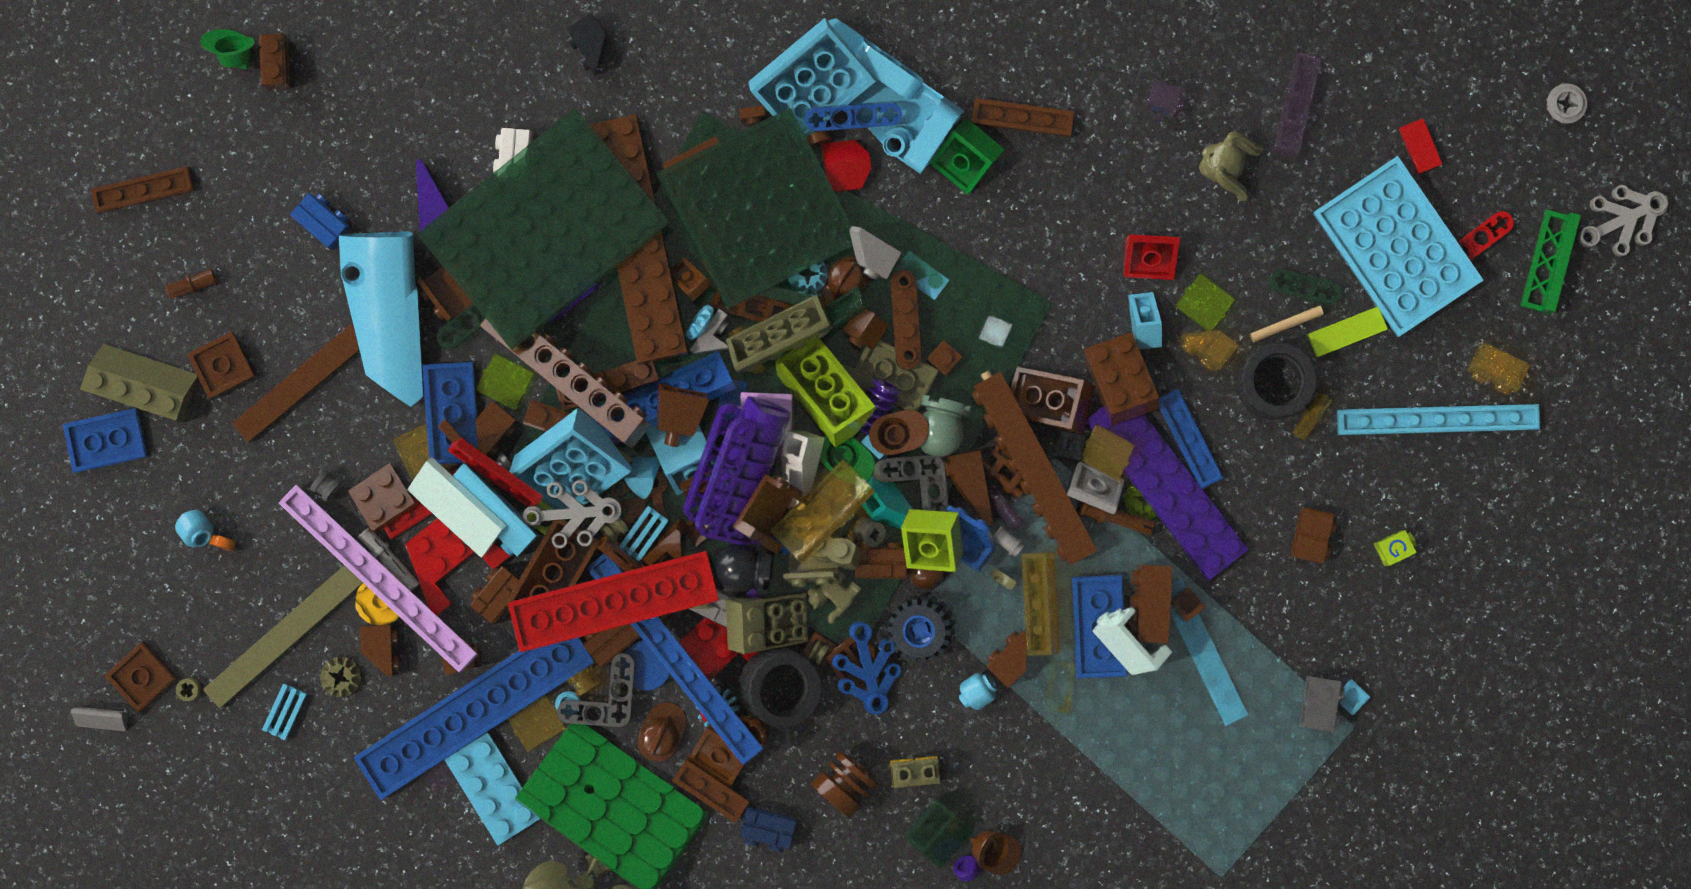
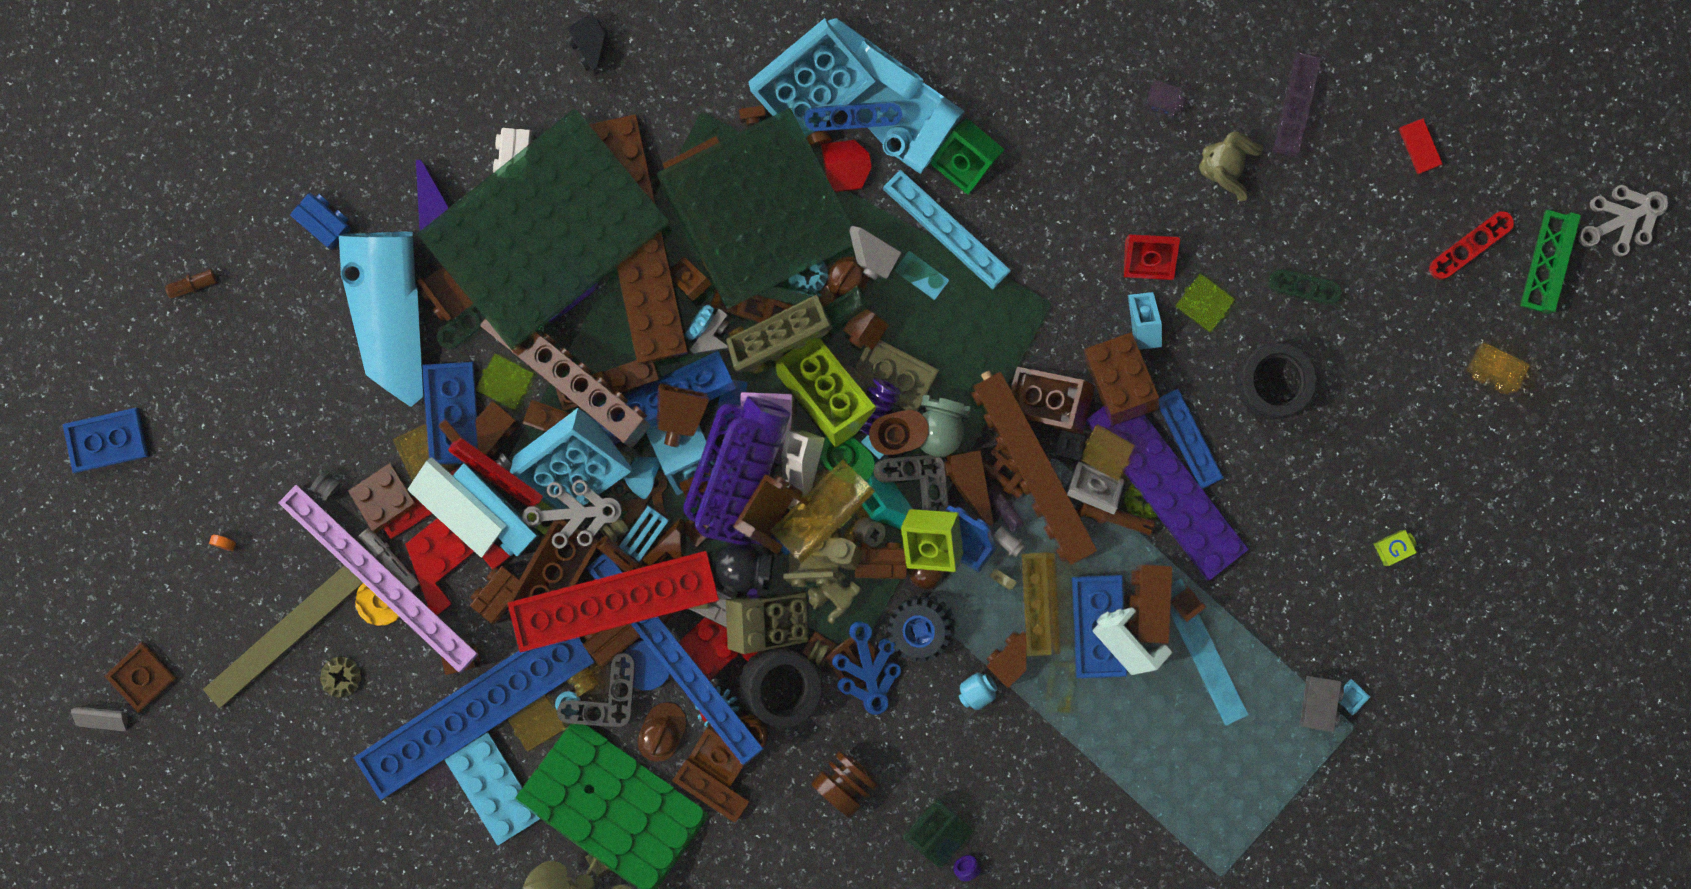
olive slope [80,344,198,422] -> none
reddish brown tile [90,166,195,214] -> none
medium azure head [175,510,214,547] -> none
olive bush [176,678,201,701] -> none
reddish brown plate [187,331,256,399] -> none
green piece [200,29,255,69] -> none
reddish brown tile [232,323,360,443] -> none
reddish brown brick [259,34,292,90] -> none
medium azure tile [262,683,308,740] -> none
reddish brown slope [360,625,400,676] -> none
dark blue brick [740,806,797,852] -> none
reddish brown plate [890,270,921,371] -> none
olive hips [890,756,940,788] -> none
reddish brown plate [926,340,962,376] -> none
reddish brown piece [970,831,1021,875] -> none
reddish brown plate [972,98,1074,137] -> none
clear light blue slope [979,316,1012,349] -> none
clear yellow slope [1178,330,1239,371] -> none
tan bar [1250,305,1324,343] -> none
reddish brown brick [1290,508,1337,563] -> none
clear yellow axle [1293,392,1333,440] -> none
lime tile [1307,307,1388,358] -> none
medium azure plate [1313,156,1483,337] -> none
medium azure tile [1337,404,1540,435] -> none
light grey gear [1546,84,1587,124] -> none
none -> medium azure tile [883,169,1011,290]

